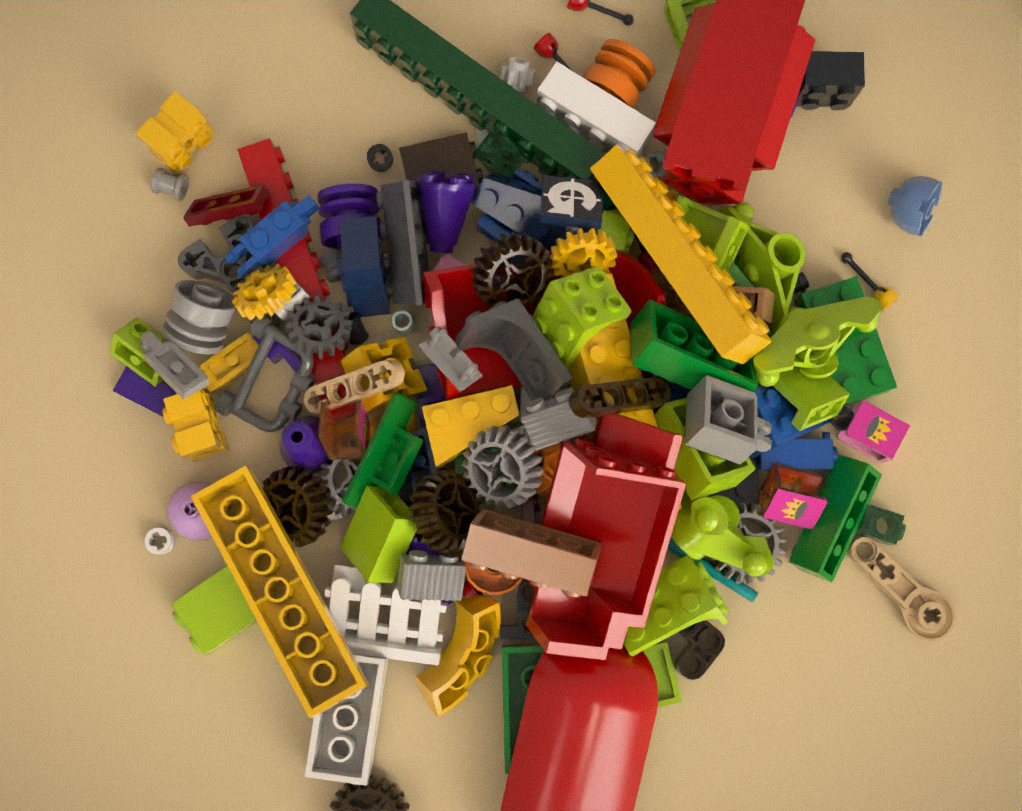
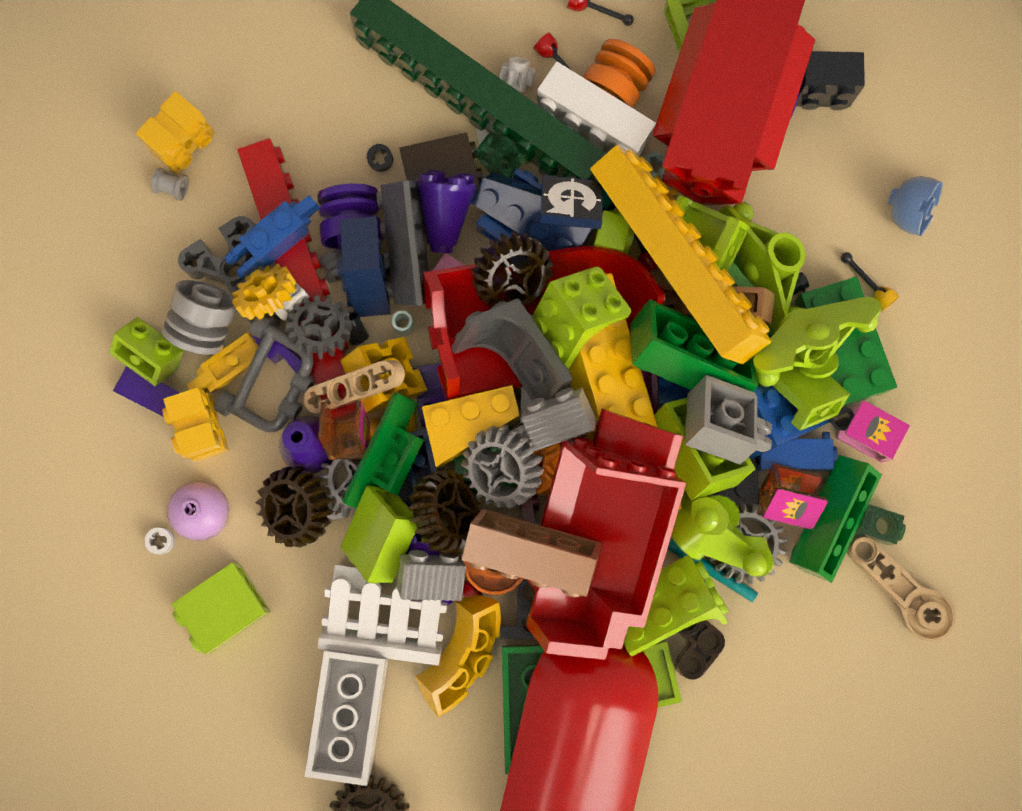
light grey hinge [140,331,209,400] -> none
dark red plate [183,184,270,227] -> none
yellow brick [191,466,369,718] -> none
light grey hinge [419,326,483,392] -> none
yellow gear [550,228,617,278] -> none
dark brown beam [569,377,671,418] -> none

